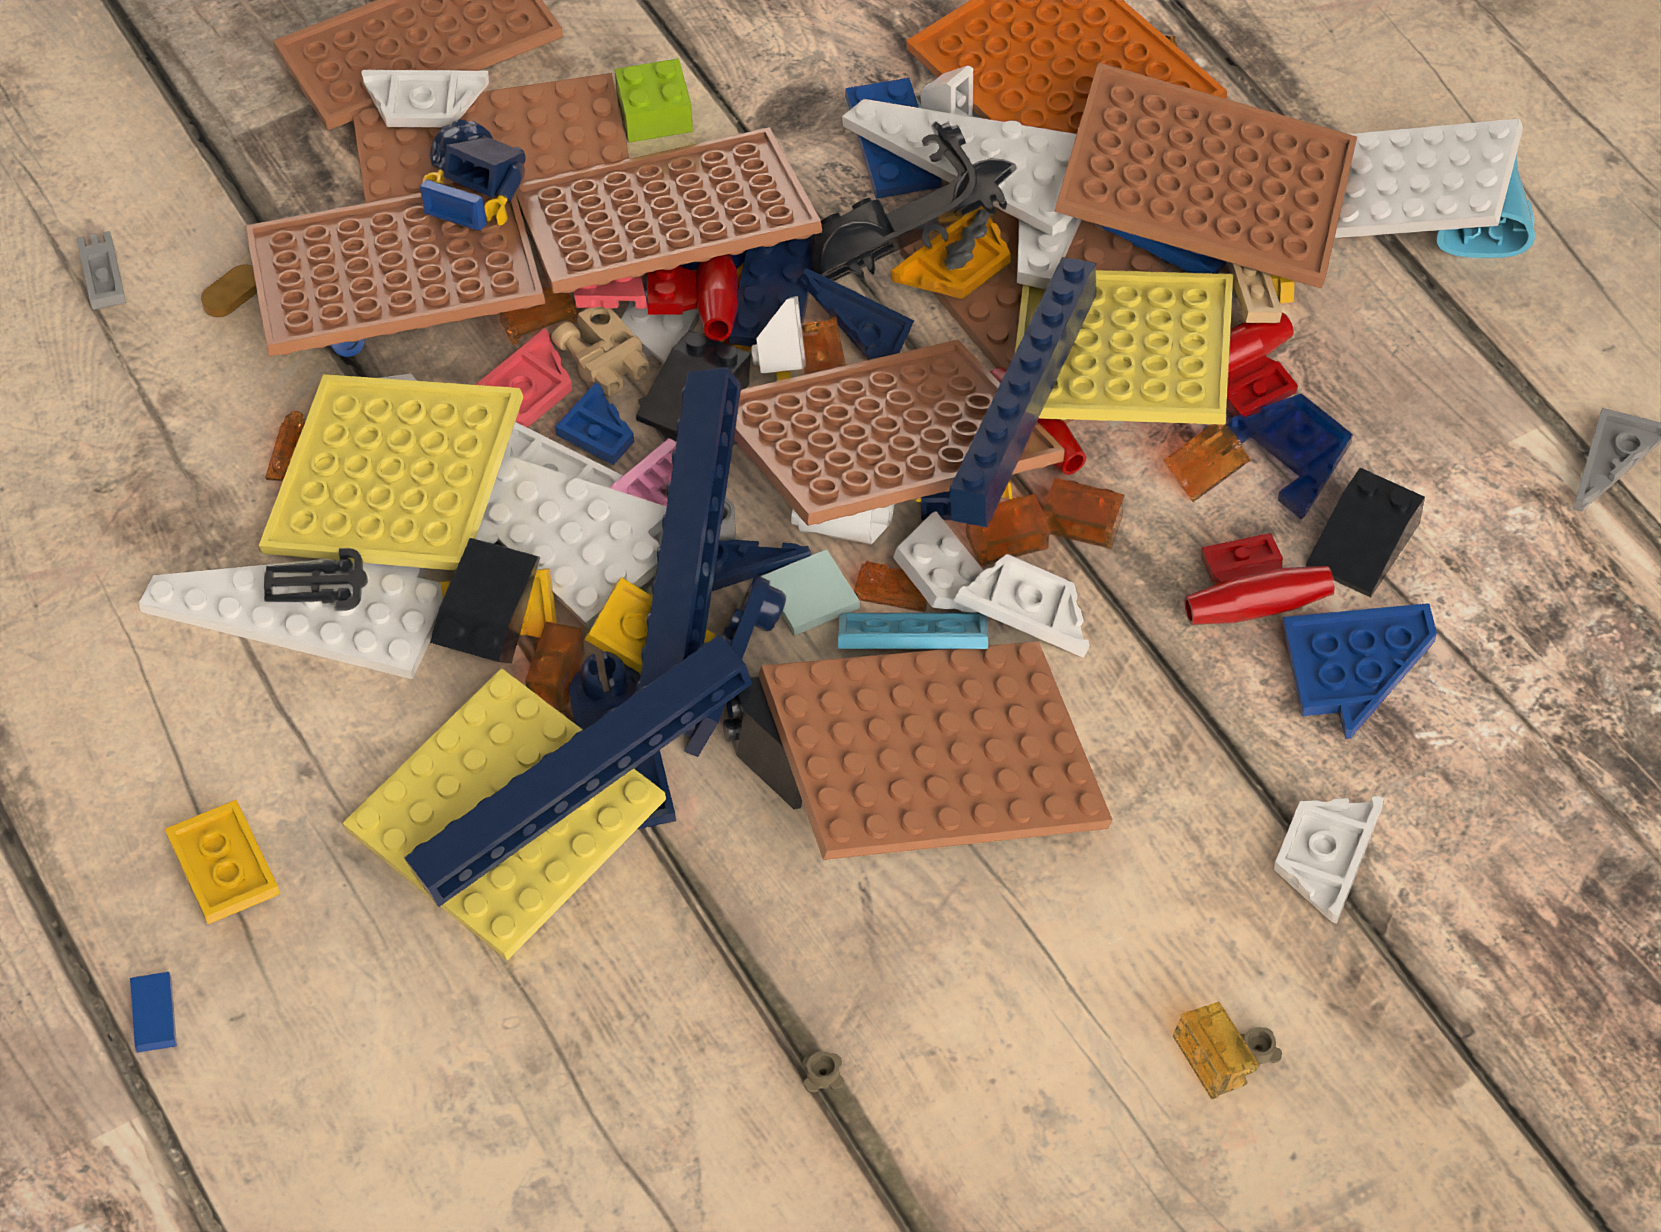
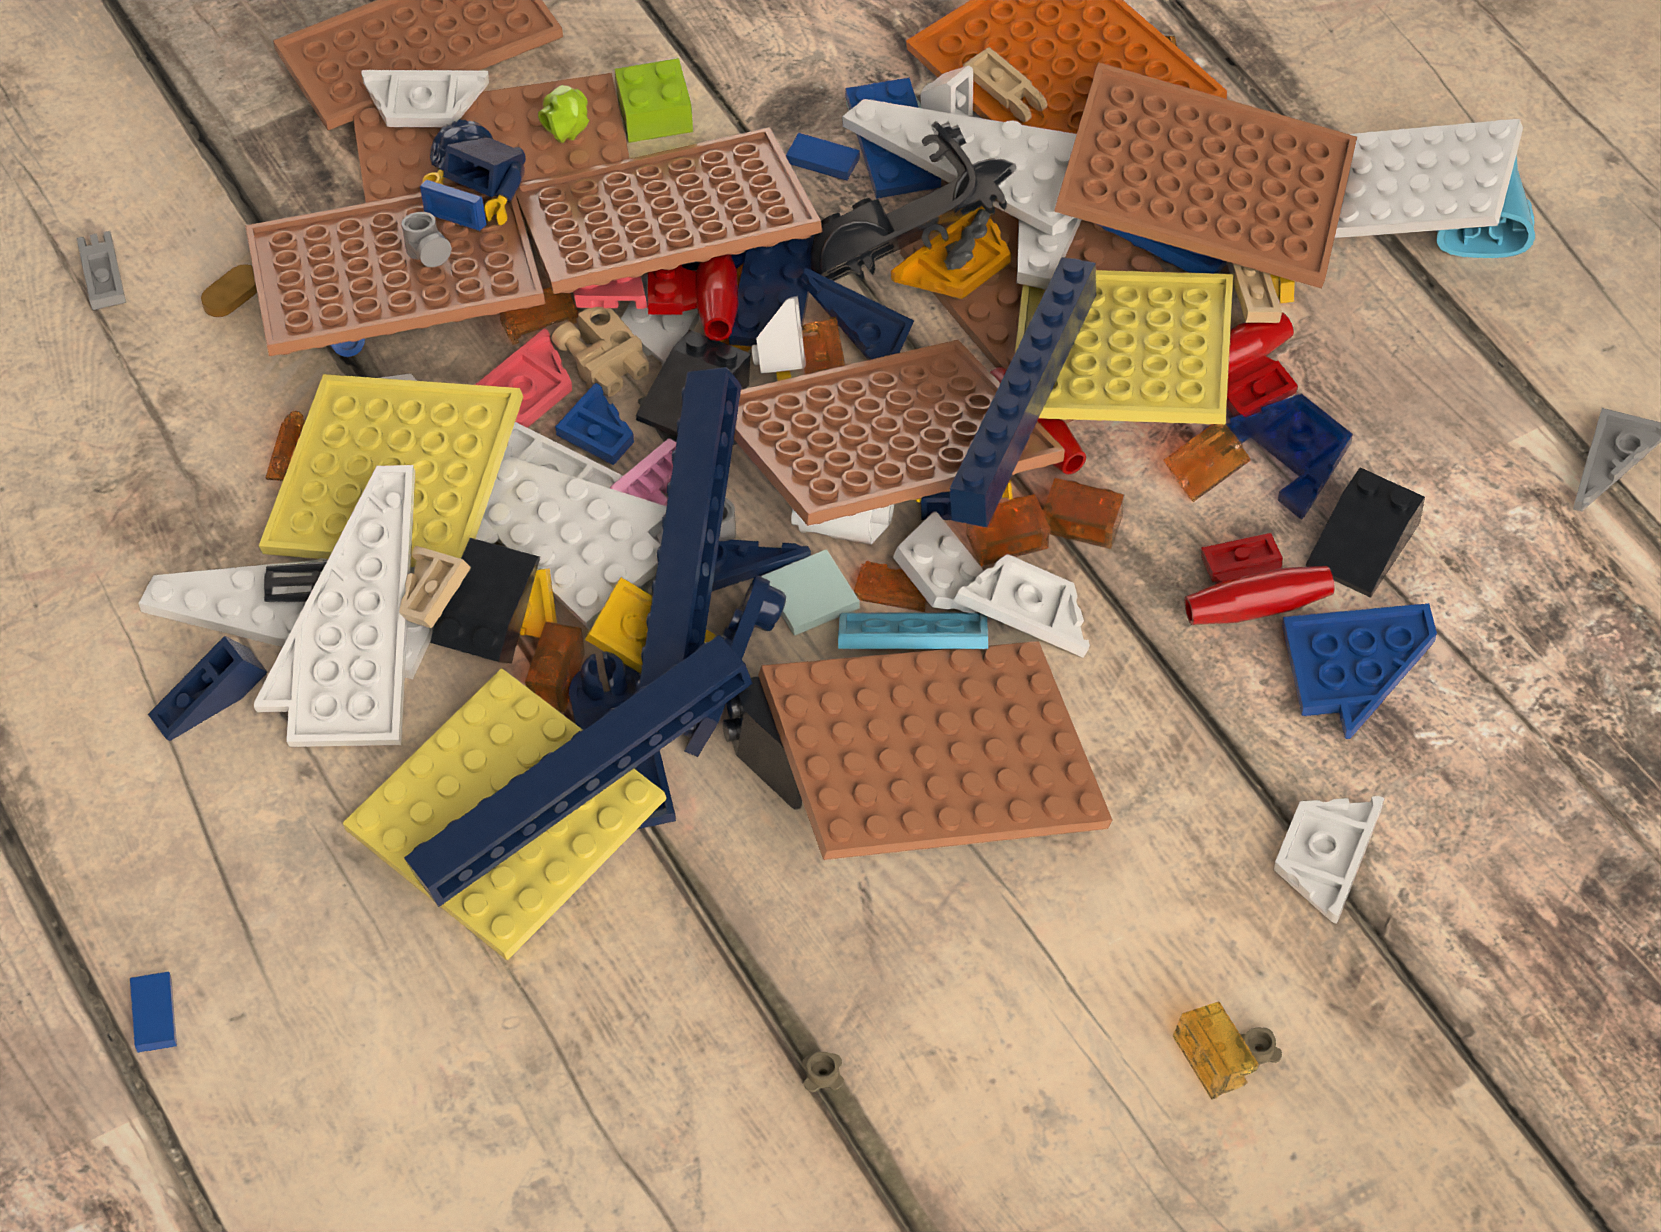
yellow plate [165,800,280,924] -> none
none -> dark blue slope [148,636,268,741]
none -> white wing [254,465,415,747]
none -> tan wing [399,546,471,628]
none -> light grey piece [401,212,451,267]
none -> lime head [538,85,590,143]
none -> blue tile [786,133,860,181]
none -> tan hinge [963,47,1048,123]

